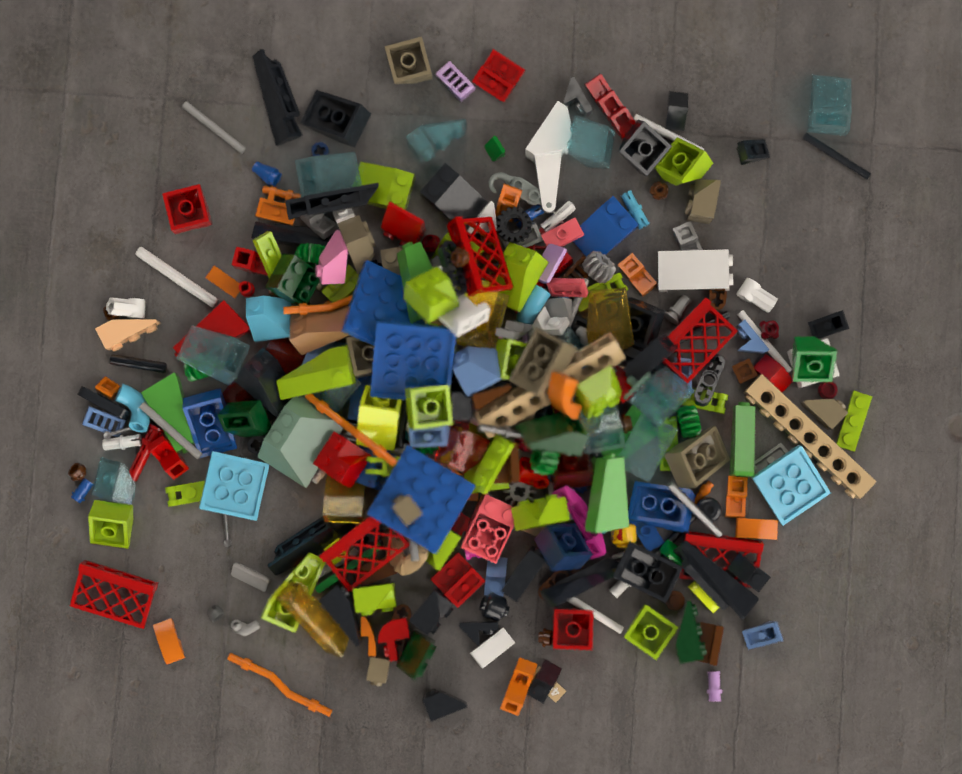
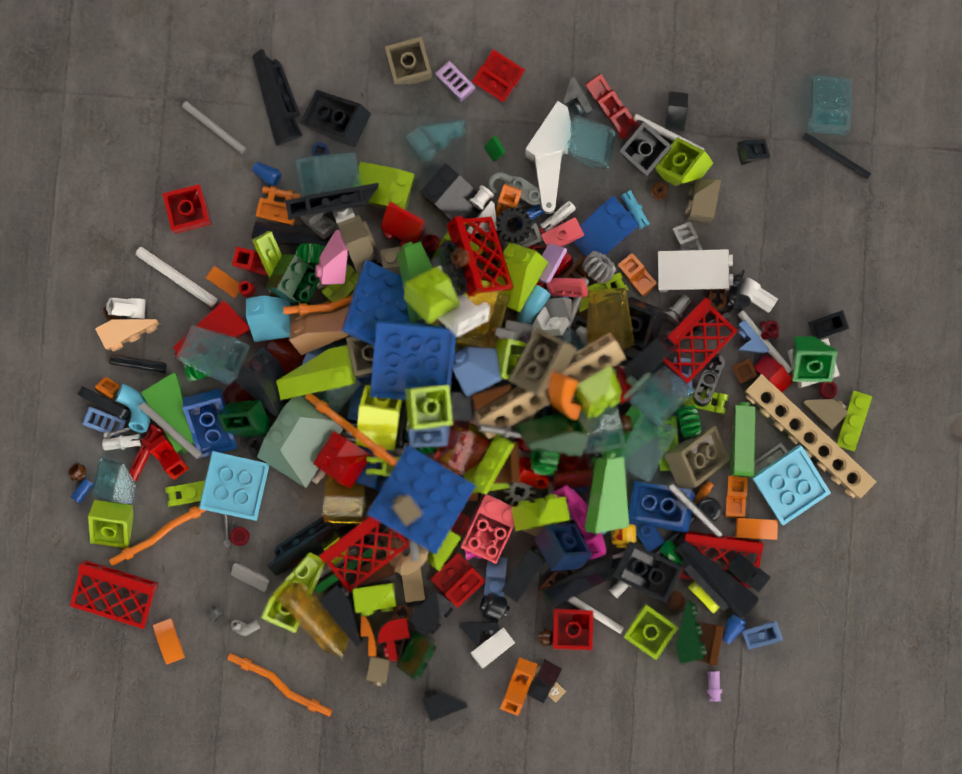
none -> orange bar [109,506,207,566]
none -> dark red plate [230,527,250,546]
none -> tan tile [402,567,425,603]
none -> white bush [469,185,494,211]
none -> blue cone [722,613,747,644]
none -> black hinge [727,270,751,312]

